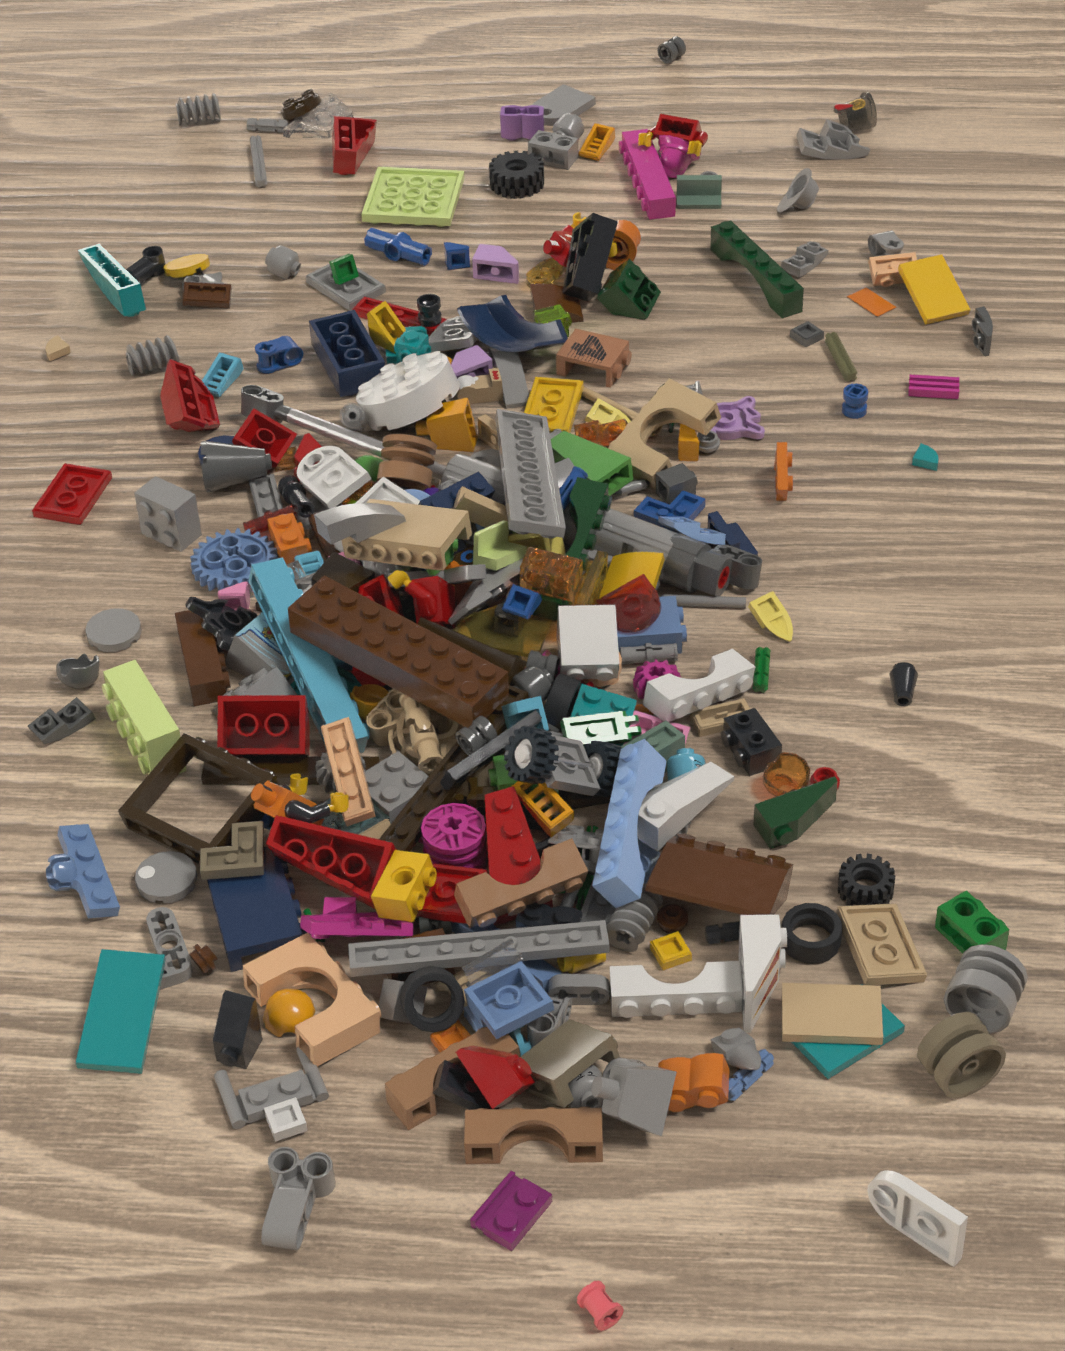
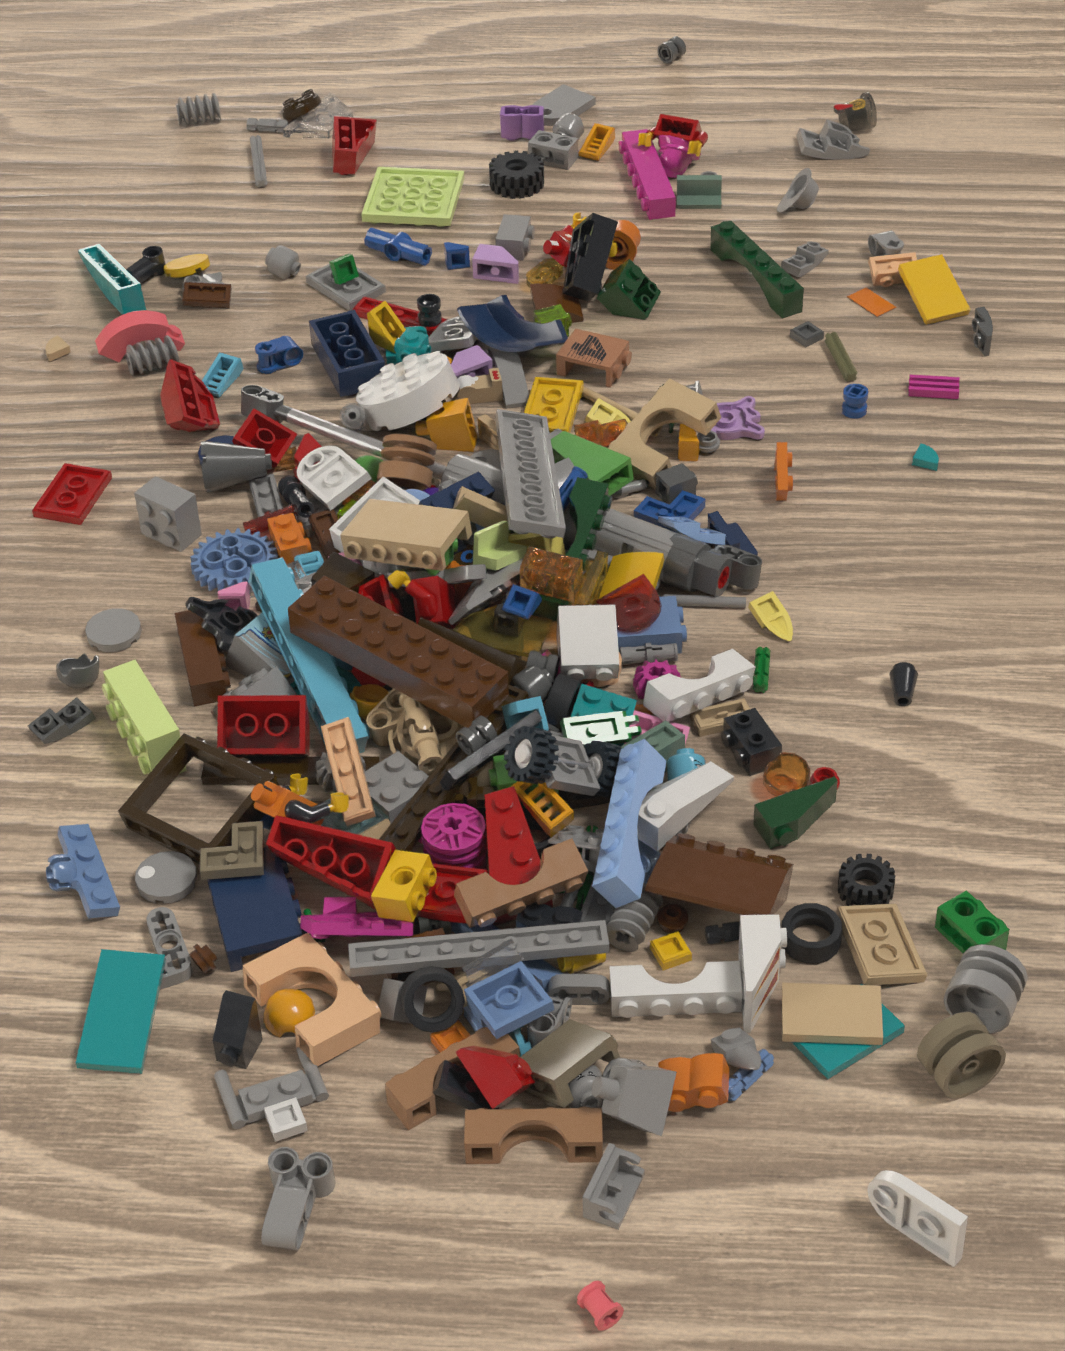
light grey slope [314,503,406,544] -> none
magenta plate [470,1170,553,1251] -> none
none -> coral arch [95,310,185,363]
none -> light grey brick [495,214,535,261]
none -> light grey hinge [582,1143,645,1230]

